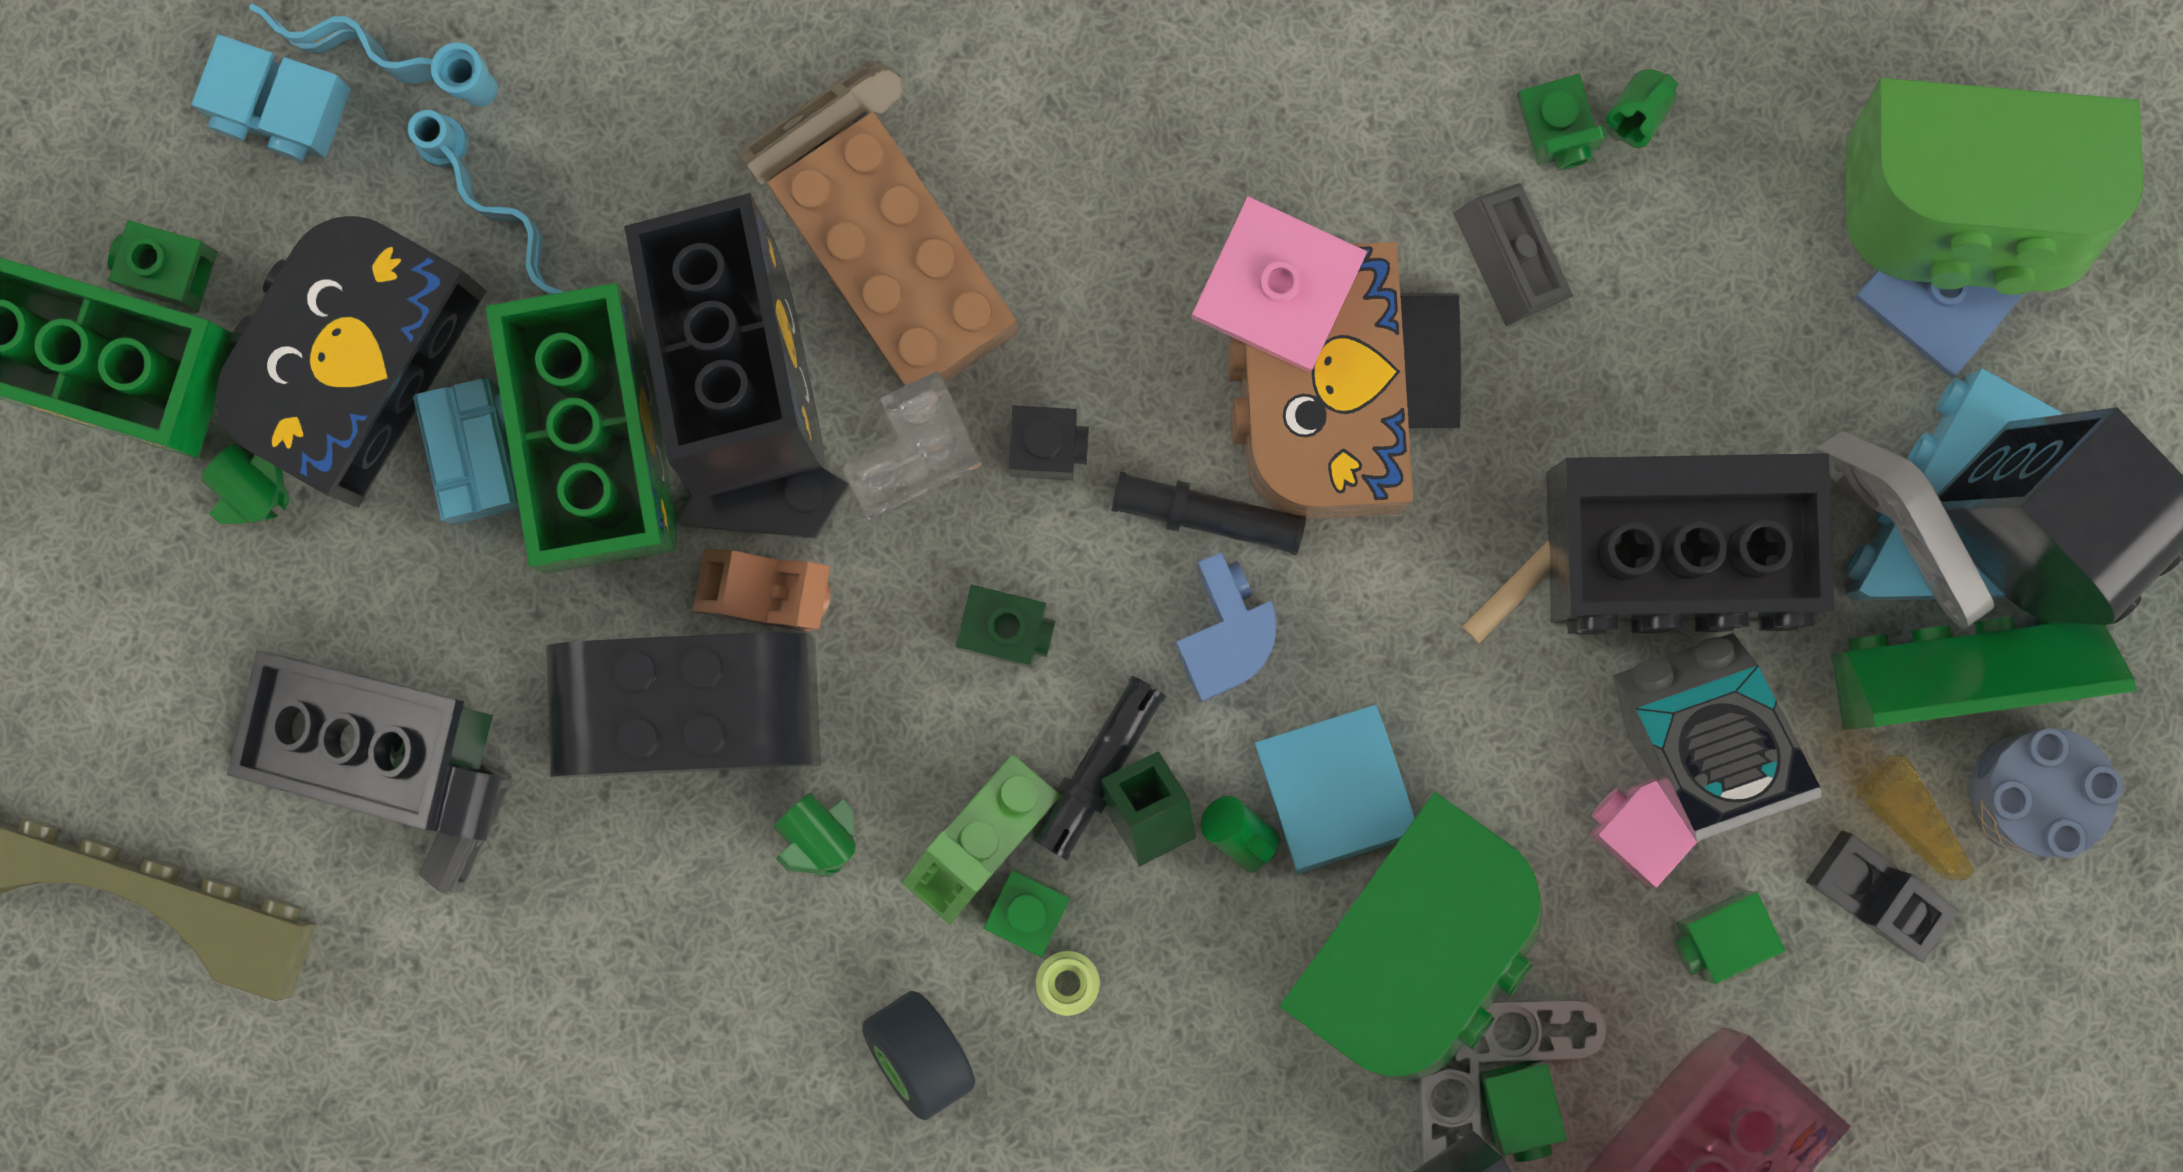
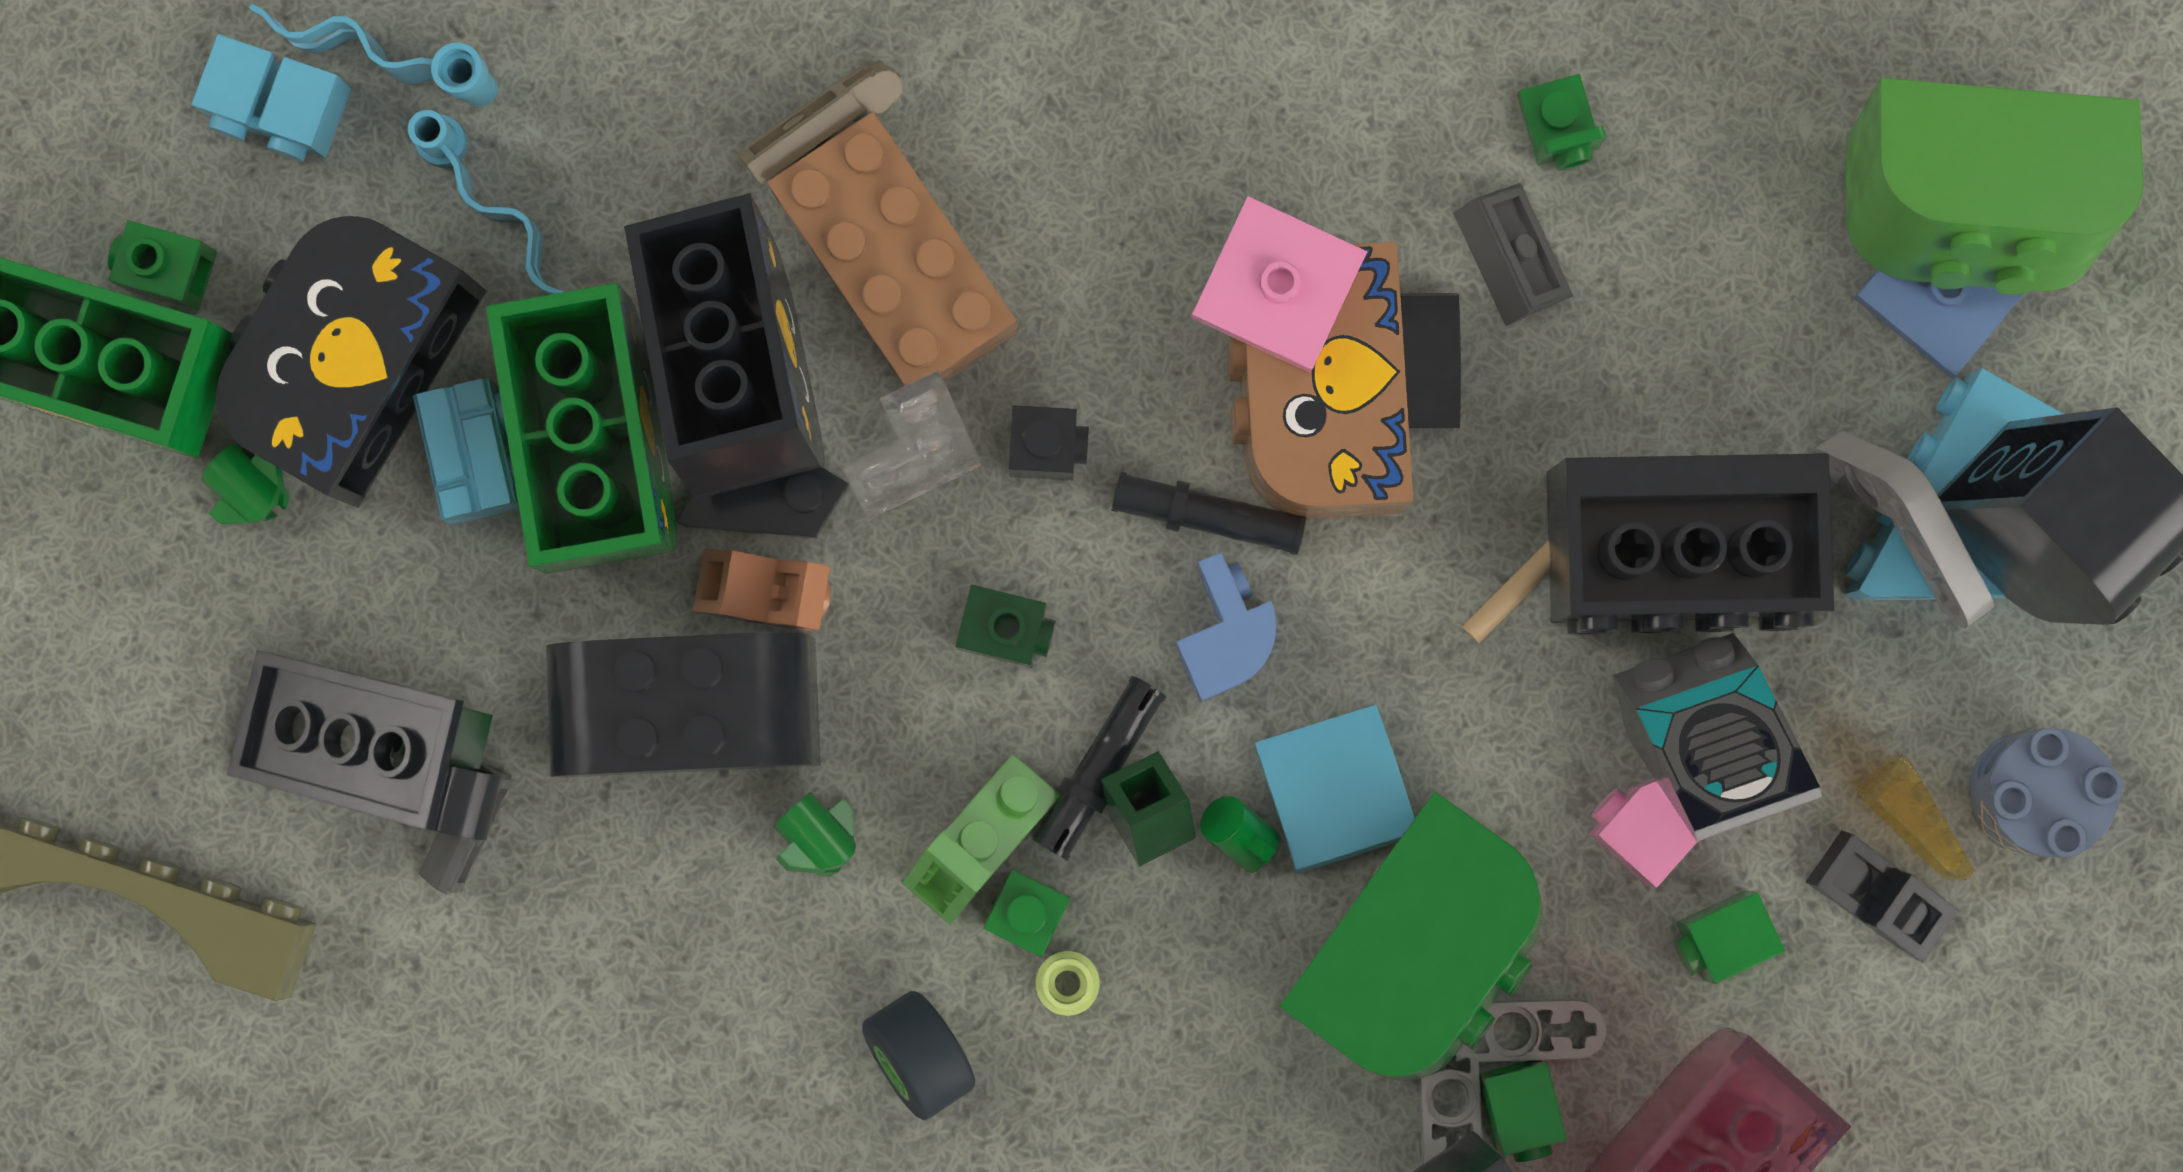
green piece [1605,69,1679,149] -> none
green slope [1832,617,2137,730] -> none

